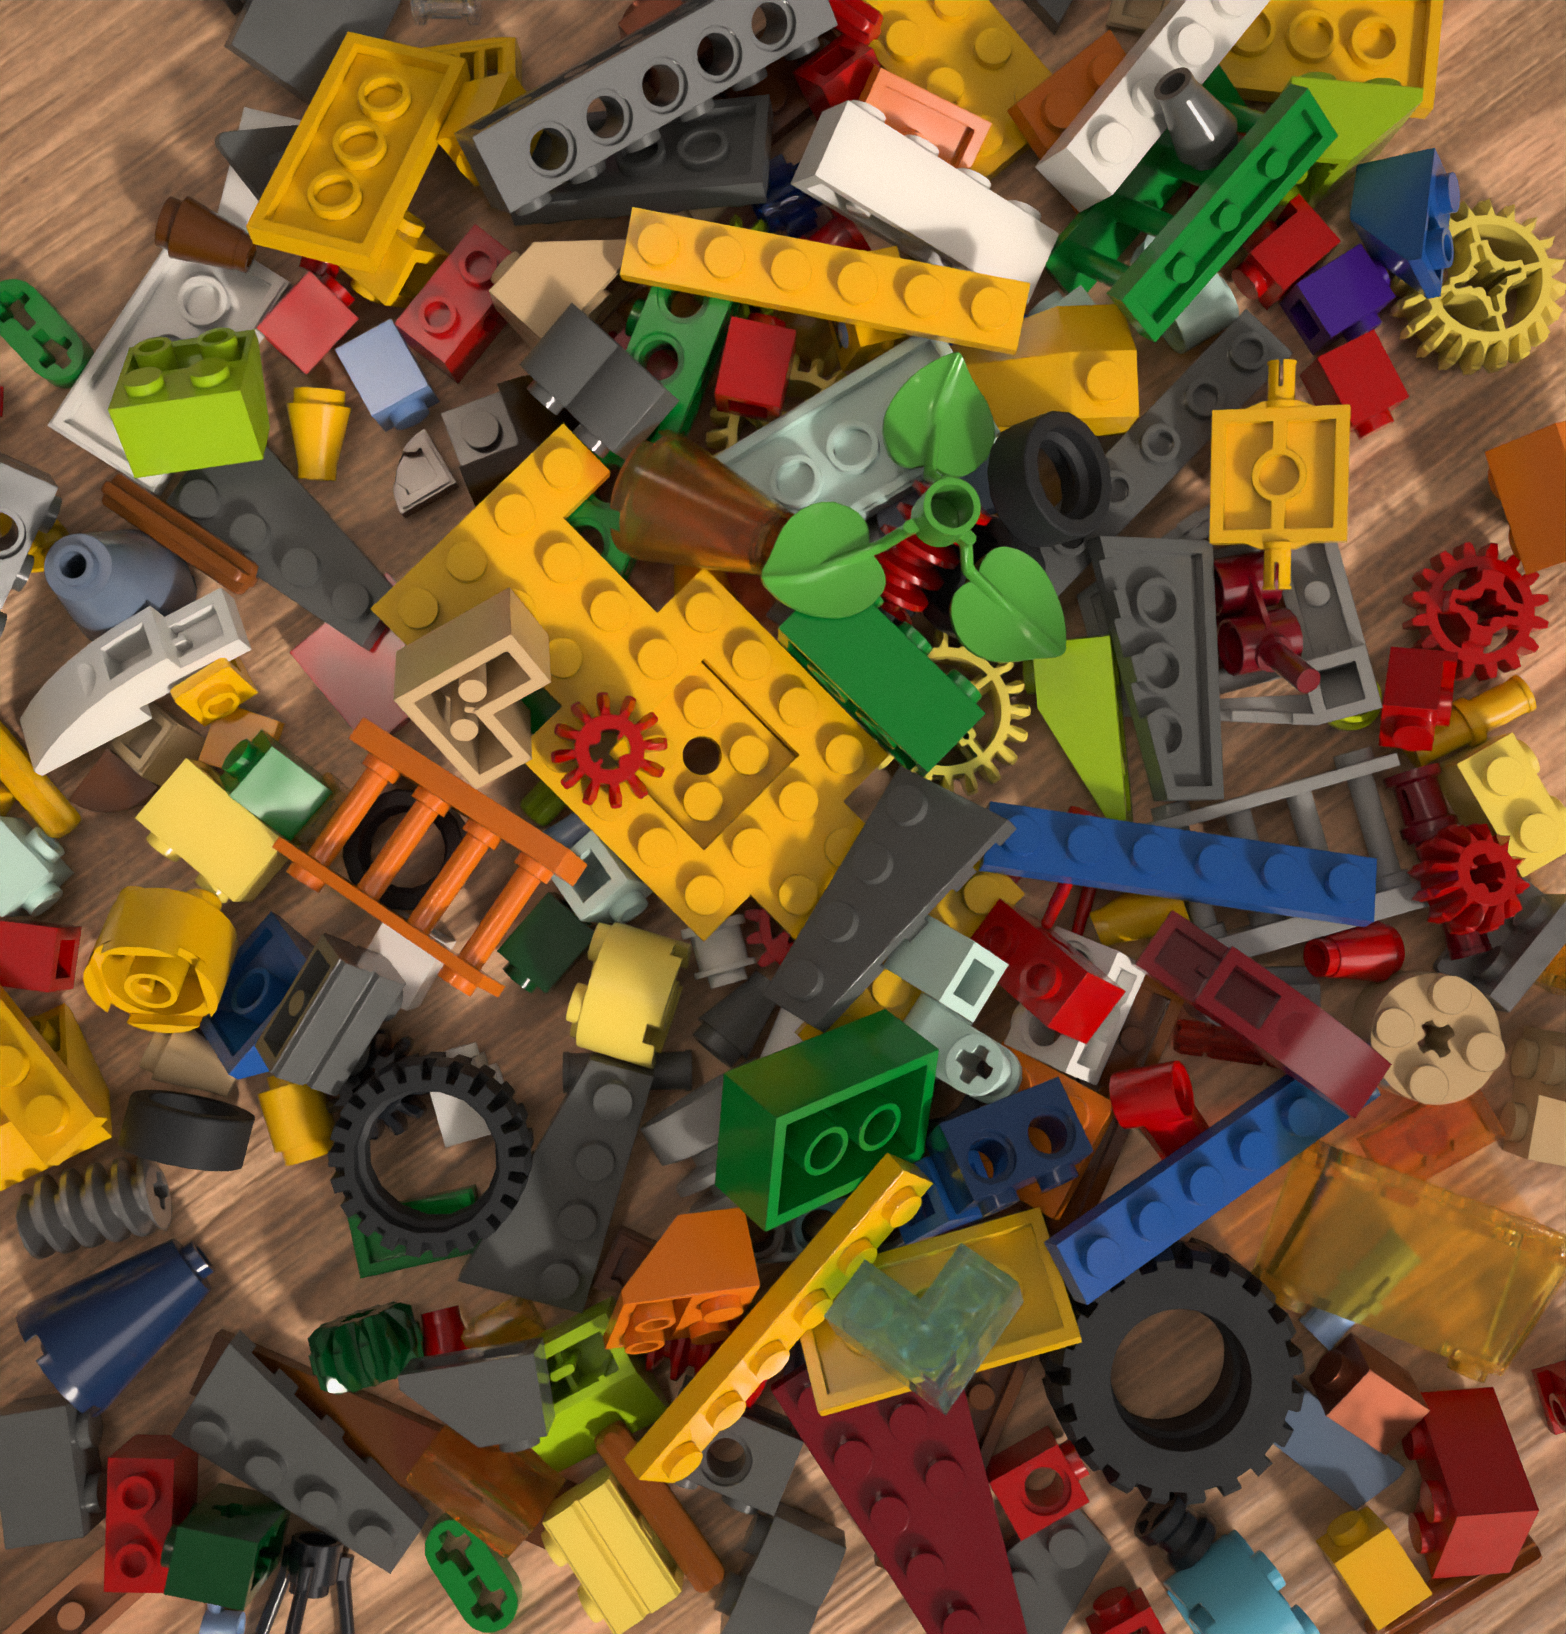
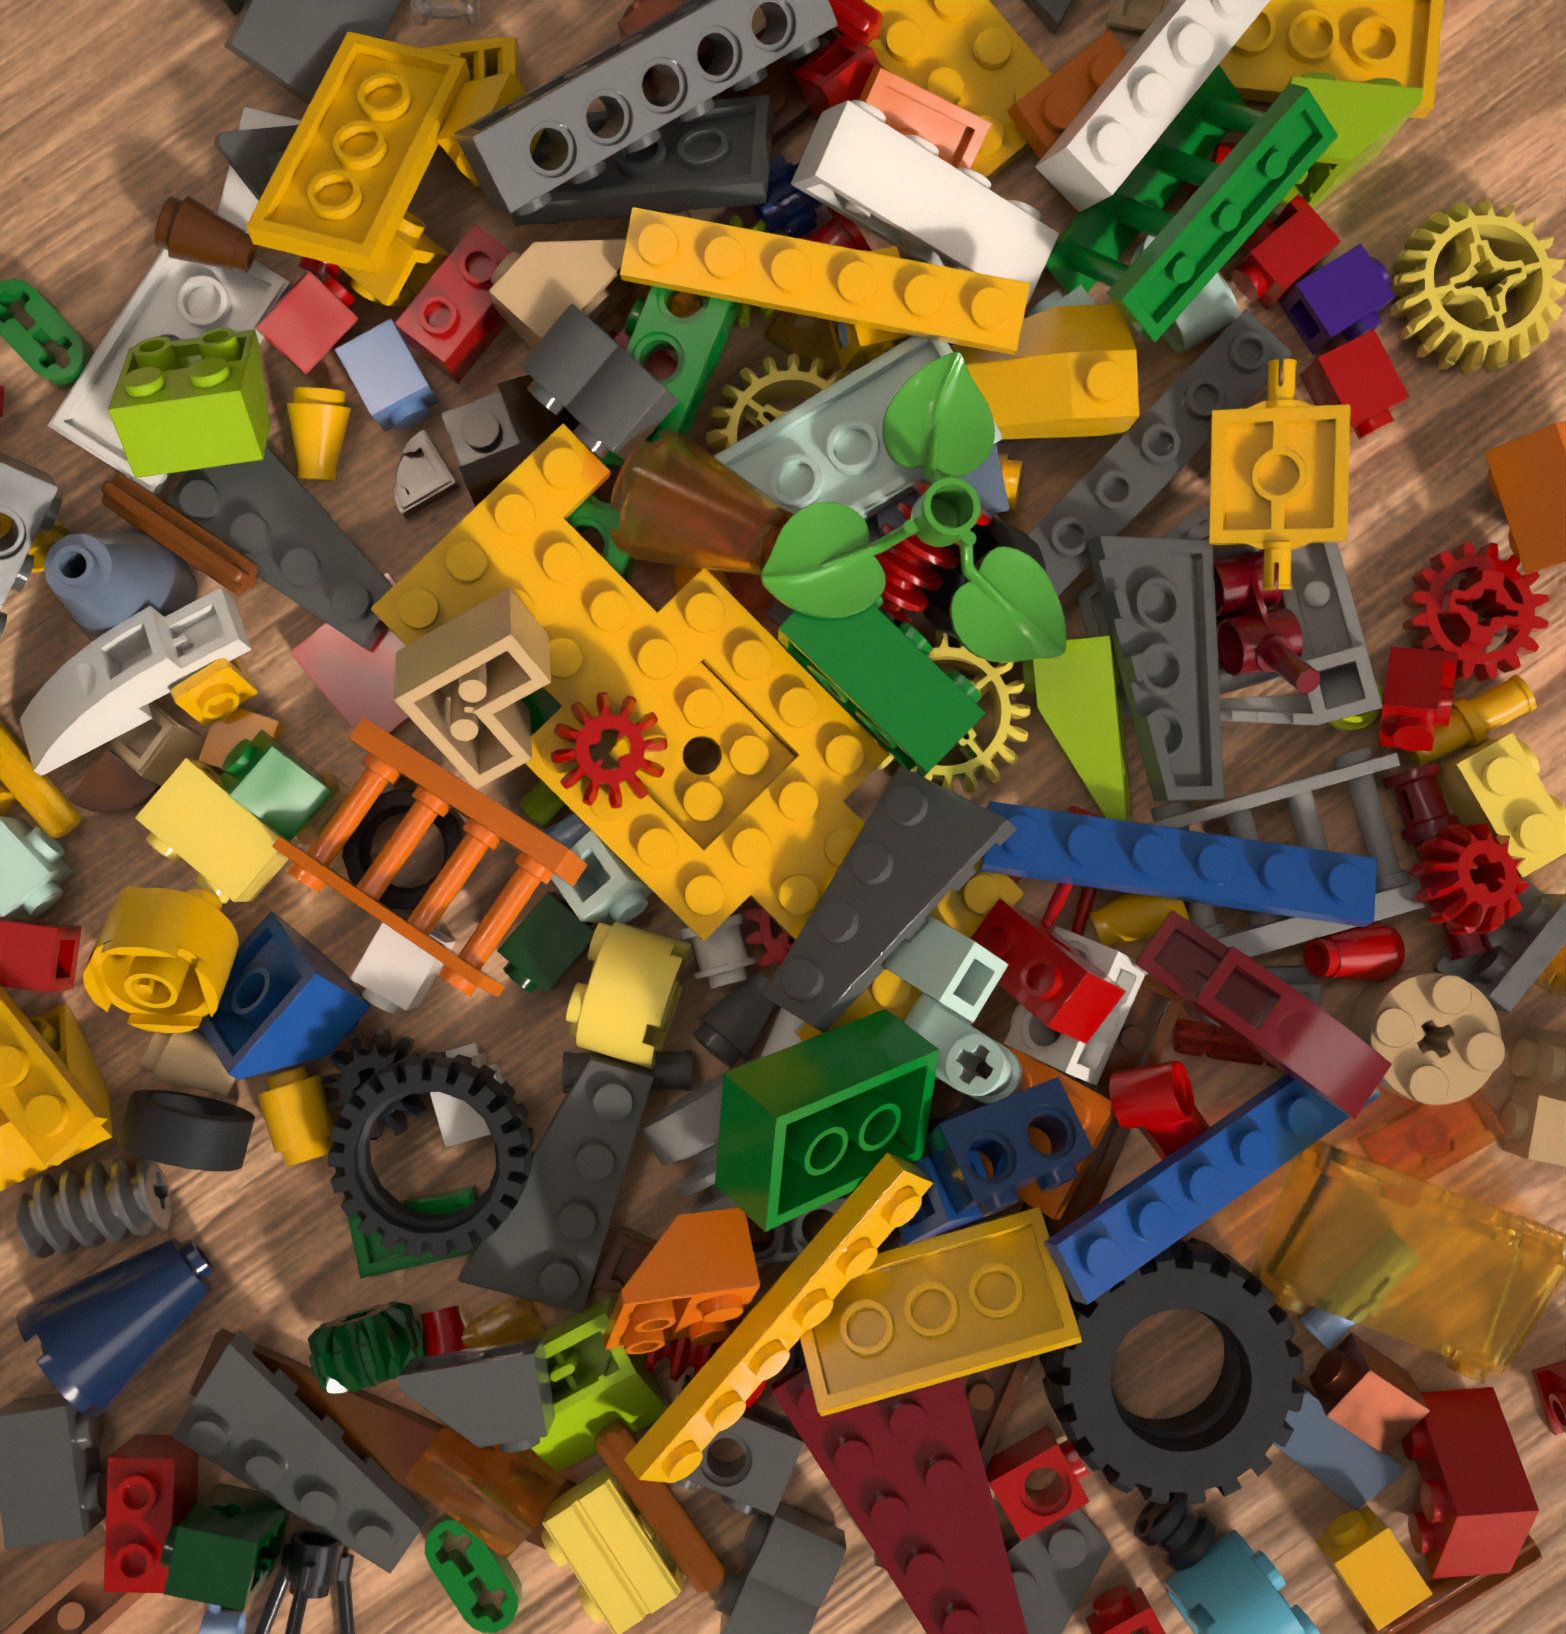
dark grey brick [255,933,406,1096] -> none
red brick [714,313,796,422] -> none
clear light blue brick [824,1243,1024,1416] -> none
black tyre [987,411,1112,547] -> none
dark grey cone [1154,67,1238,171] -> none
blue slope [1350,148,1460,299] -> none

